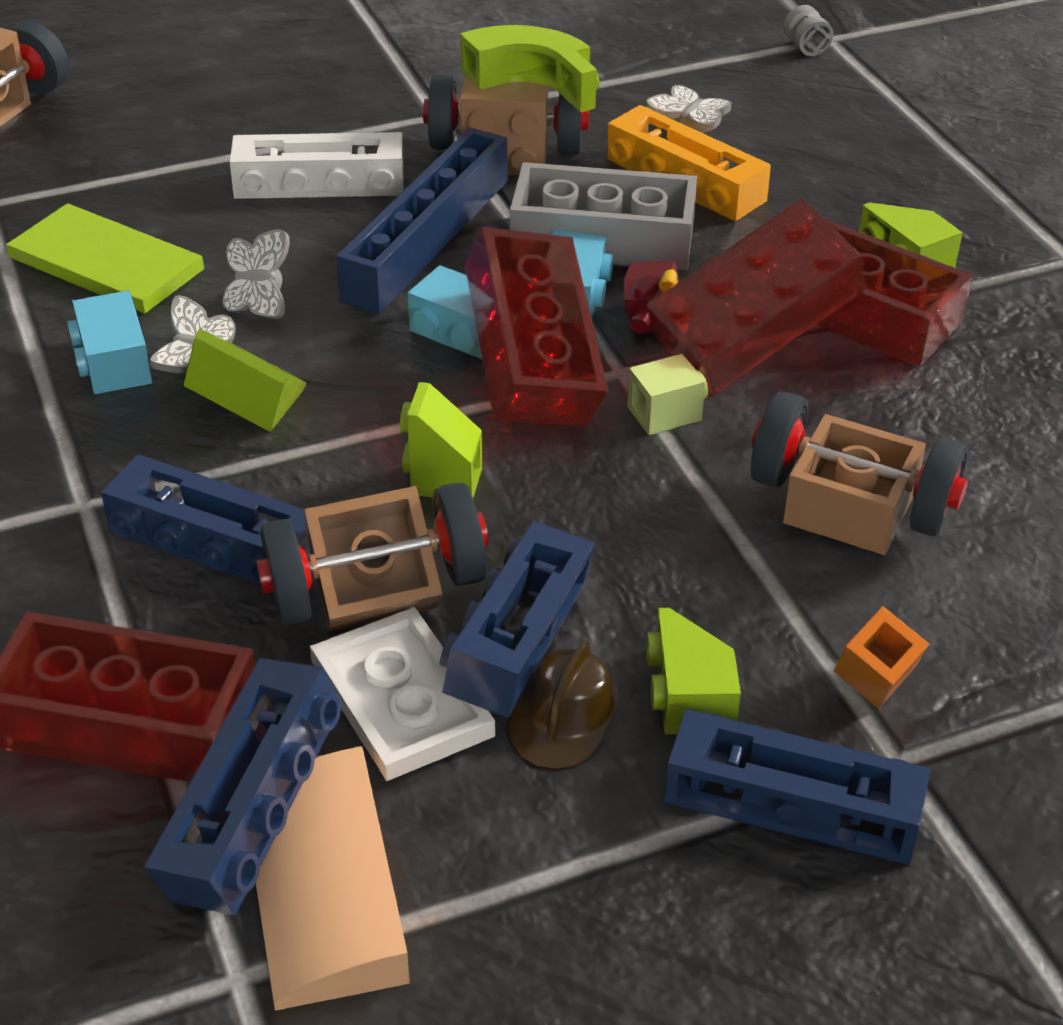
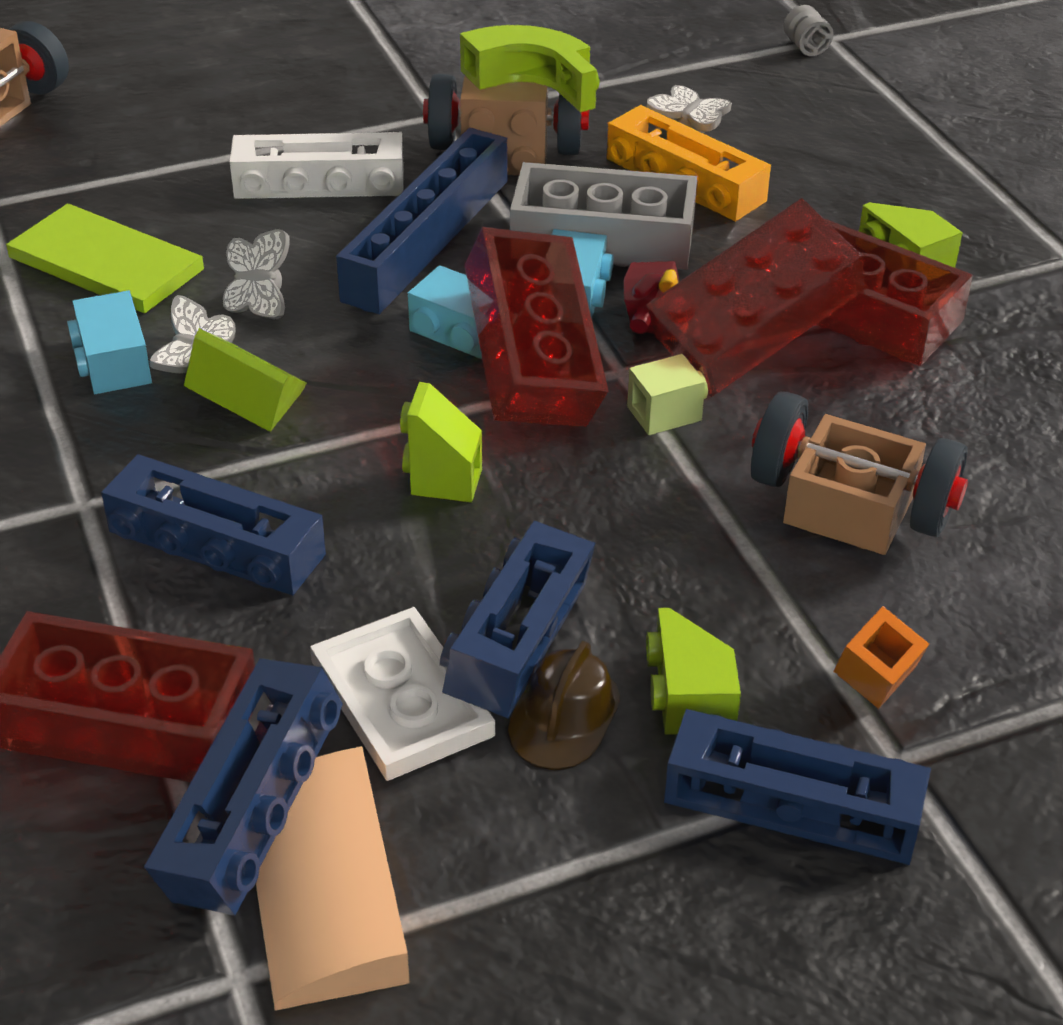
brick [256,483,489,632] -> none

